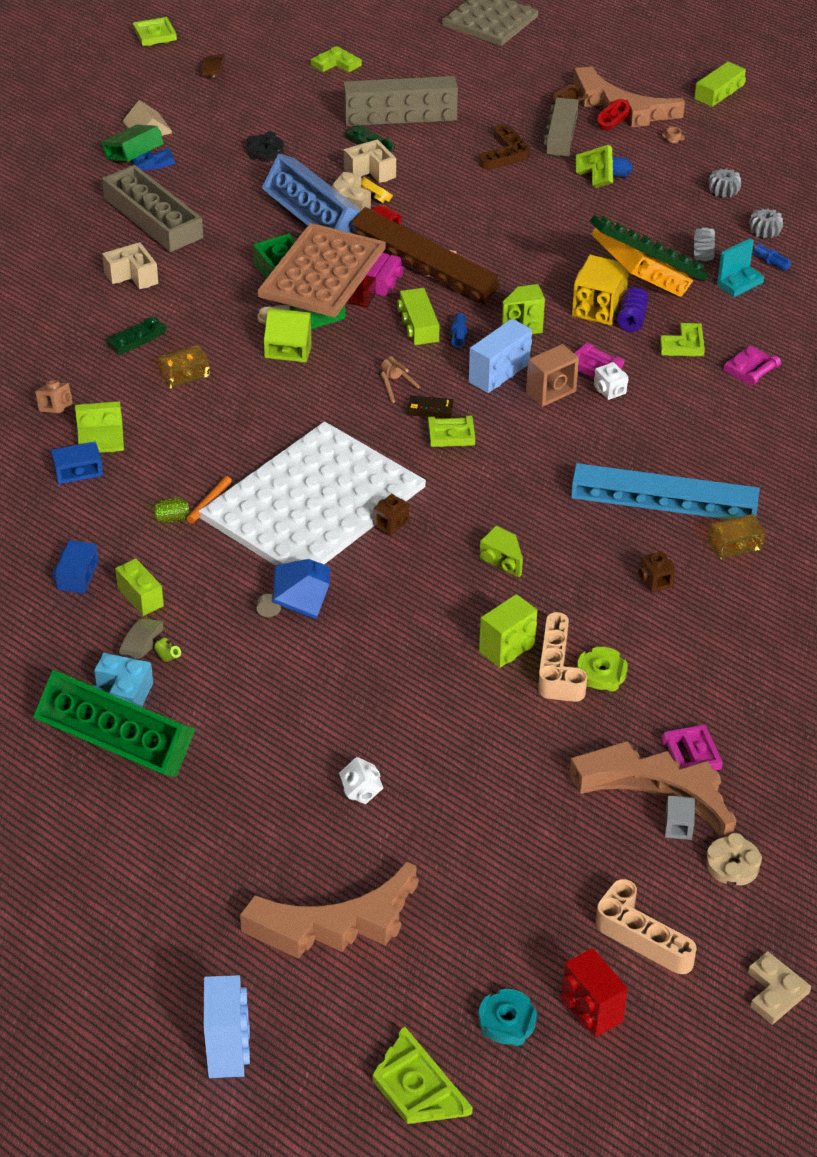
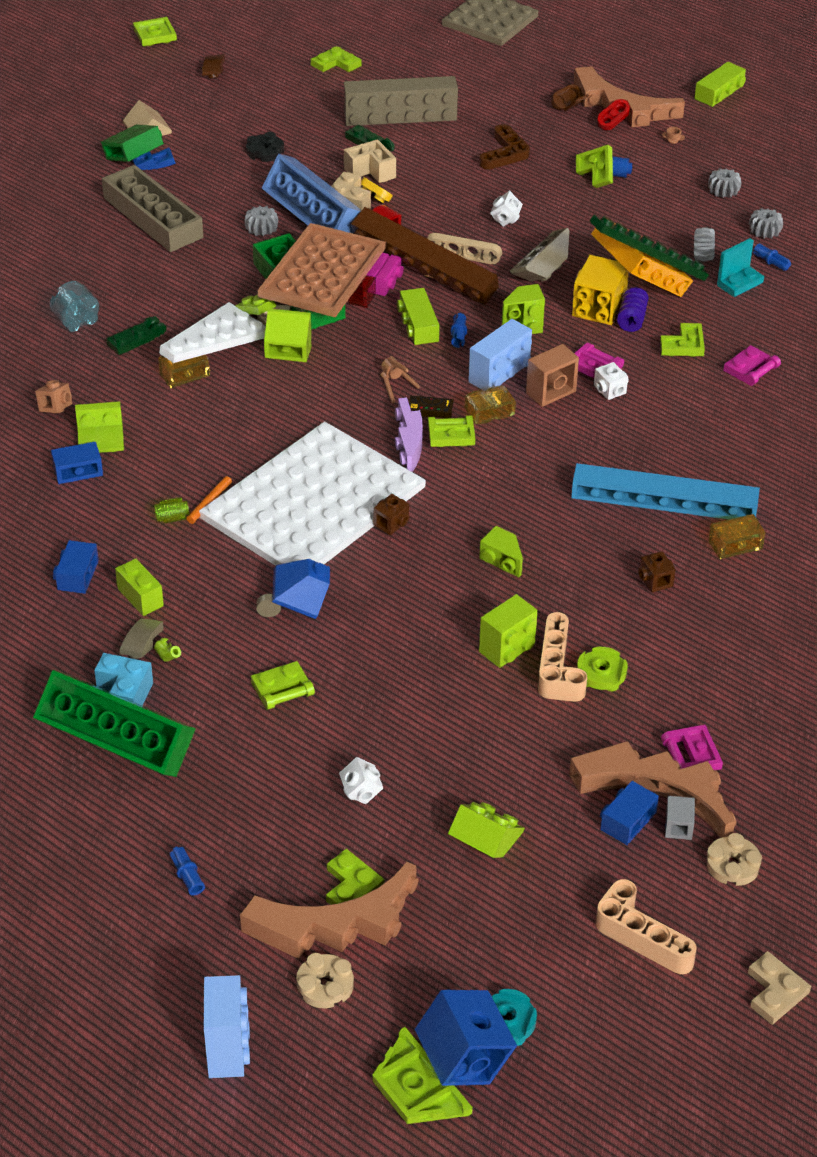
tan brick [102,242,158,289] -> none
dark tan brick [544,98,579,156] -> none
red brick [561,948,628,1038] -> none
none -> clear light blue brick [50,281,99,332]
none -> white wing [159,302,266,363]
none -> blue axle [170,846,205,896]
none -> lime plate [235,294,276,315]
none -> light grey gear [244,205,278,236]
none -> lime plate [251,661,315,710]
none -> tan plate [296,953,354,1008]
none -> lime plate [326,849,385,905]
none -> lavender slope [395,397,423,472]
none -> blue brick [415,989,517,1086]
none -> tan beam [427,233,502,264]
none -> lime slope [448,802,525,858]
none -> clear yellow brick [464,386,516,424]
none -> white brick [490,191,523,227]
none -> dark tan wedge [510,227,569,282]
none -> blue brick [600,781,659,845]

